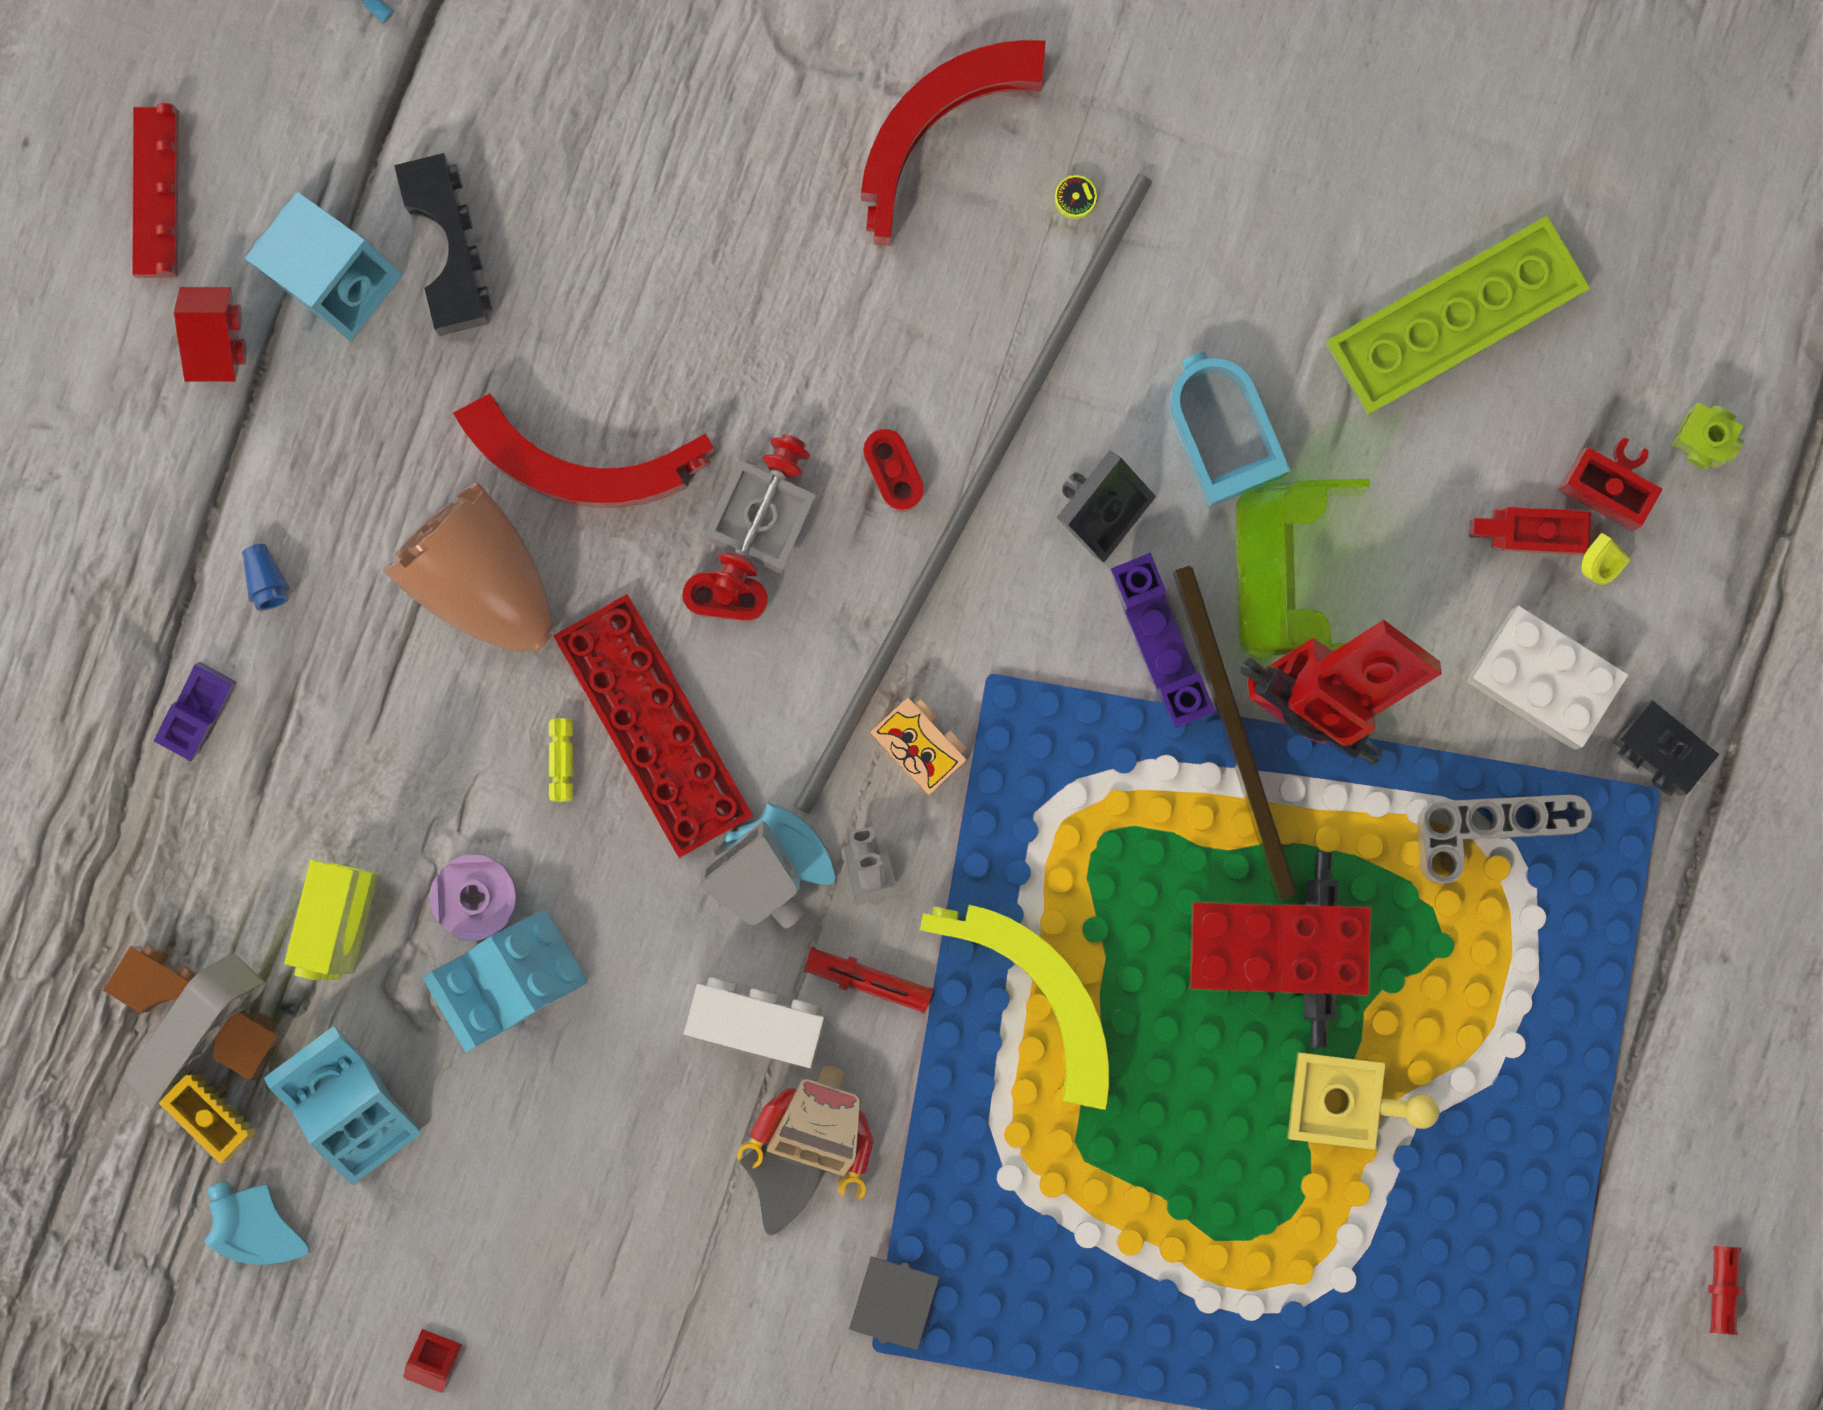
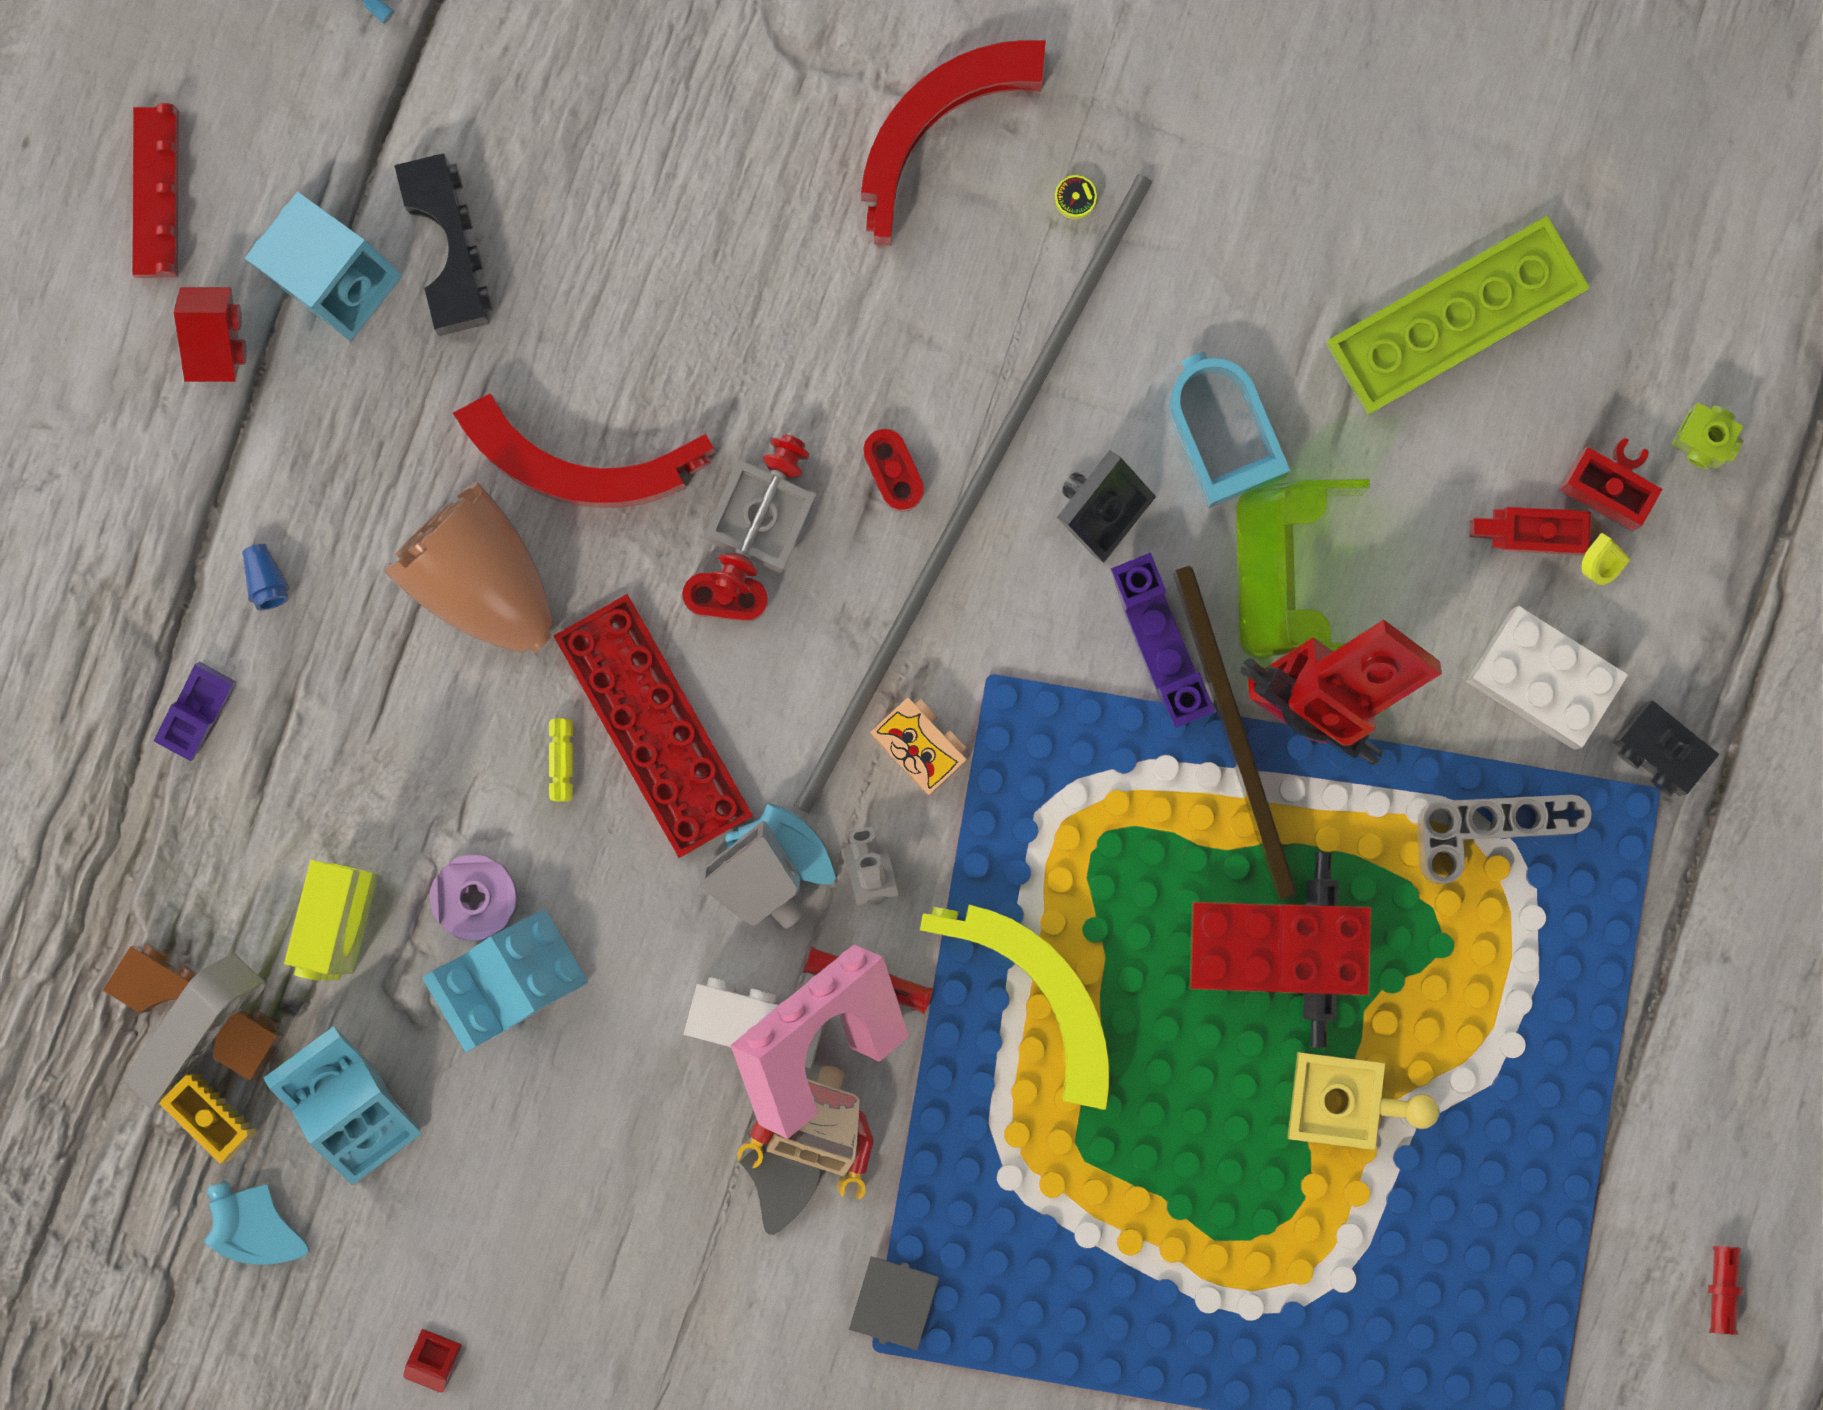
none -> bright pink arch [731,944,909,1139]

